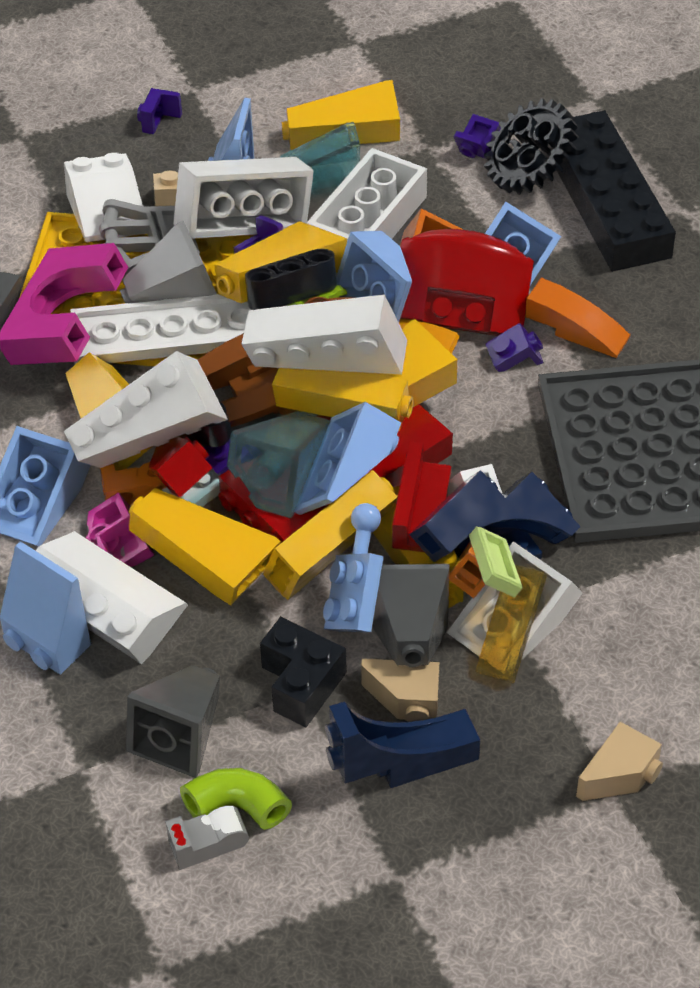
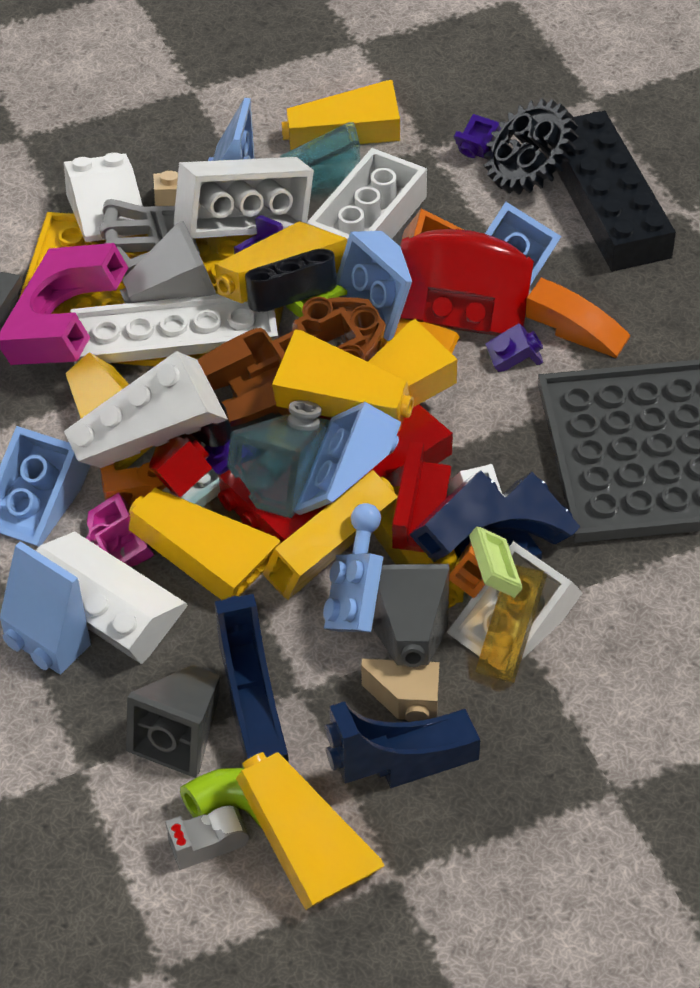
dark purple bracket [137,88,182,134] -> none
white wedge [241,294,407,375] -> none
black brick [260,616,347,728] -> none
tan slope [576,722,663,801] -> none
none -> dark blue arch [215,594,289,763]
none -> yellow slope [236,752,385,910]
none -> light grey bush [287,400,322,431]

